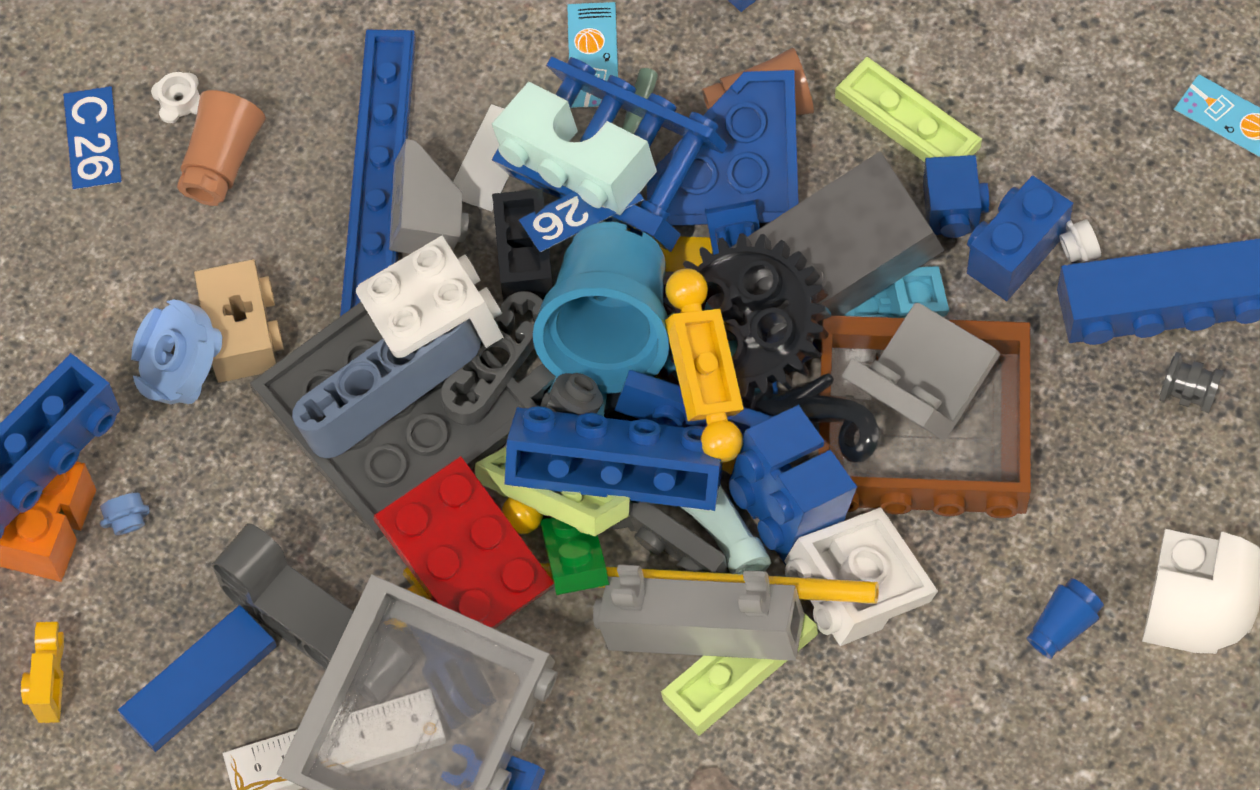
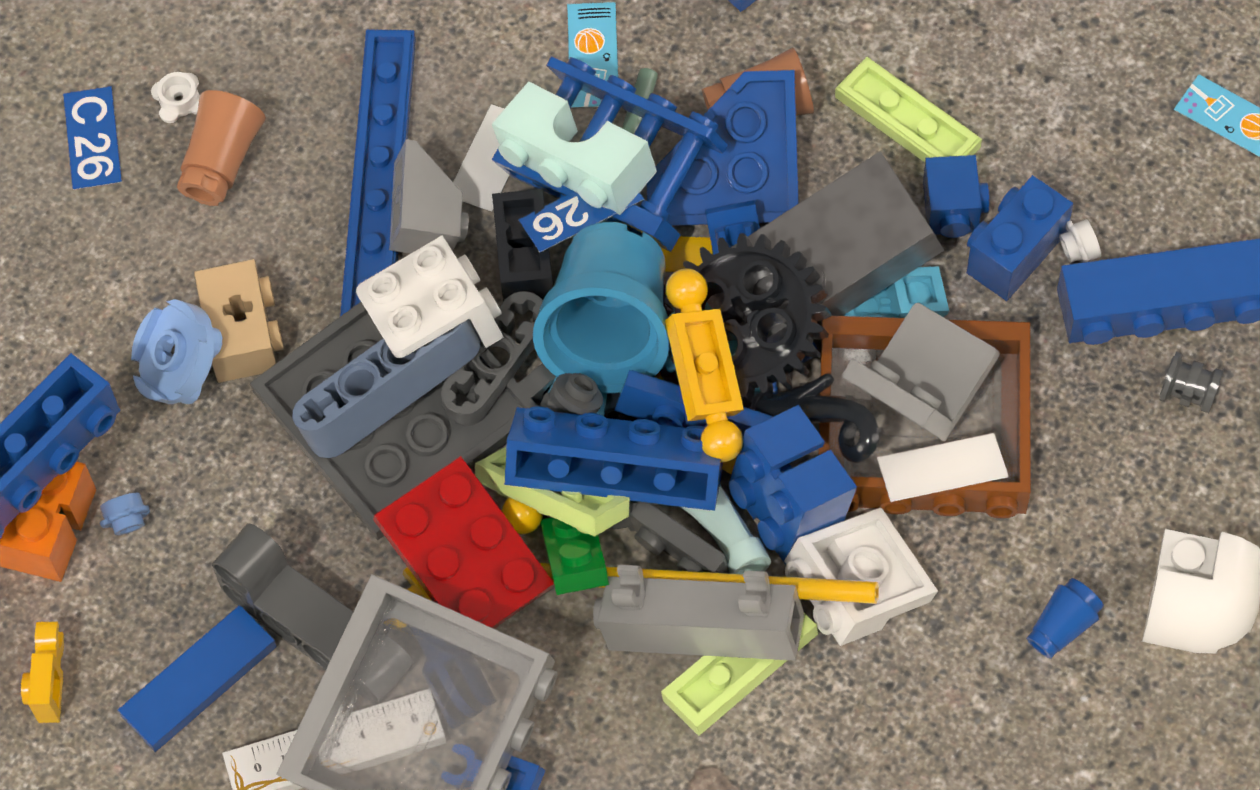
none -> white sticker [877,433,1009,502]

